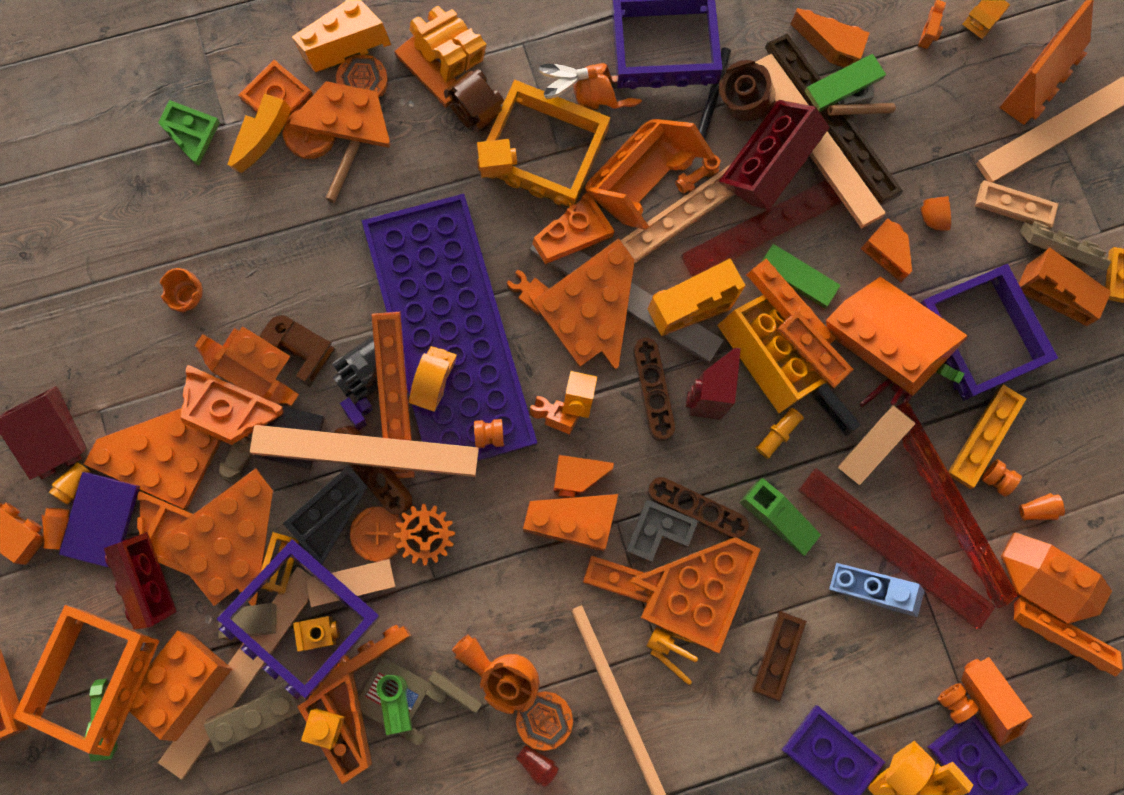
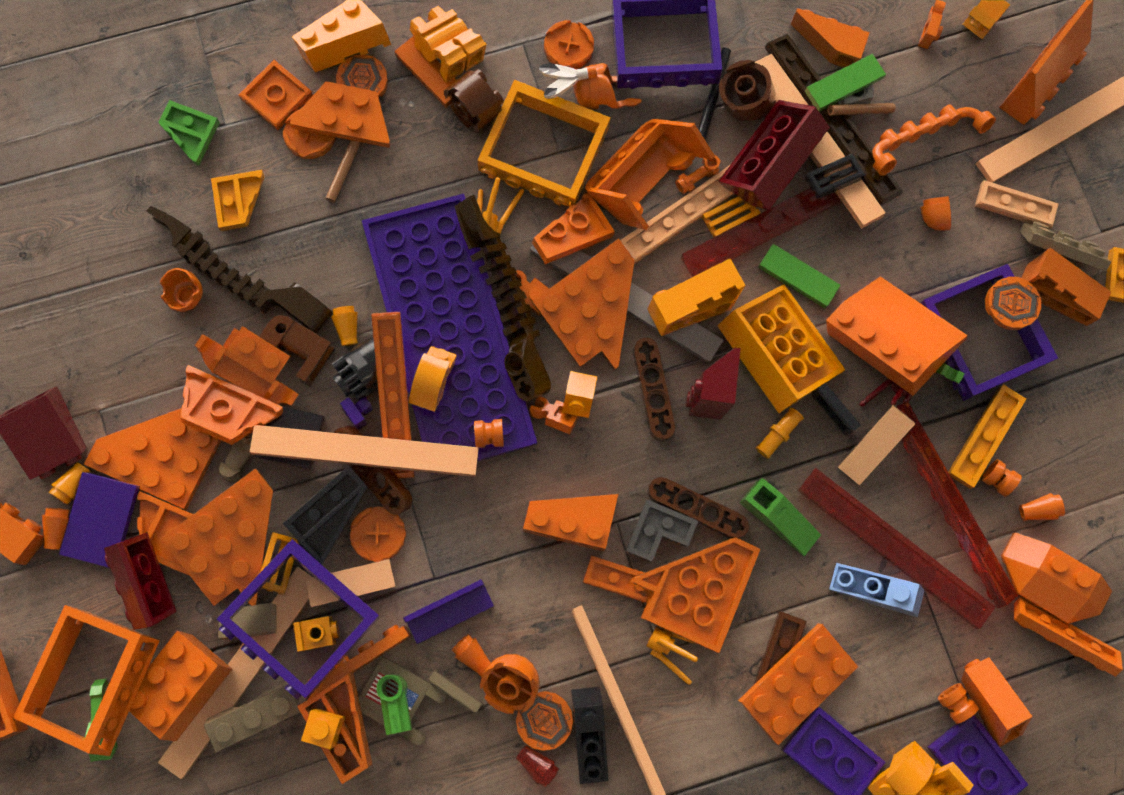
light orange slope [227,94,292,173] -> none
orange gear [394,504,455,566] -> none
light orange brick [477,139,517,178] -> none
orange slope [553,455,614,498] -> none
orange plate [746,259,836,344] -> none
orange tile [776,310,854,389] -> none
orange slope [861,218,912,283] -> none
none -> dark brown piece [146,206,333,334]
none -> light orange wing [211,170,265,231]
none -> light orange cone [331,306,358,347]
none -> dark purple panel [403,579,494,644]
none -> dark brown piece [455,195,551,401]
none -> light orange plant [477,177,524,234]
none -> orange tile [544,20,594,69]
none -> black slope [571,687,609,784]
none -> light orange tile [702,197,761,239]
none -> orange plate [738,623,858,745]
none -> black tile [805,153,865,199]
none -> orange bar [872,104,996,176]
none -> orange tile [985,277,1042,330]

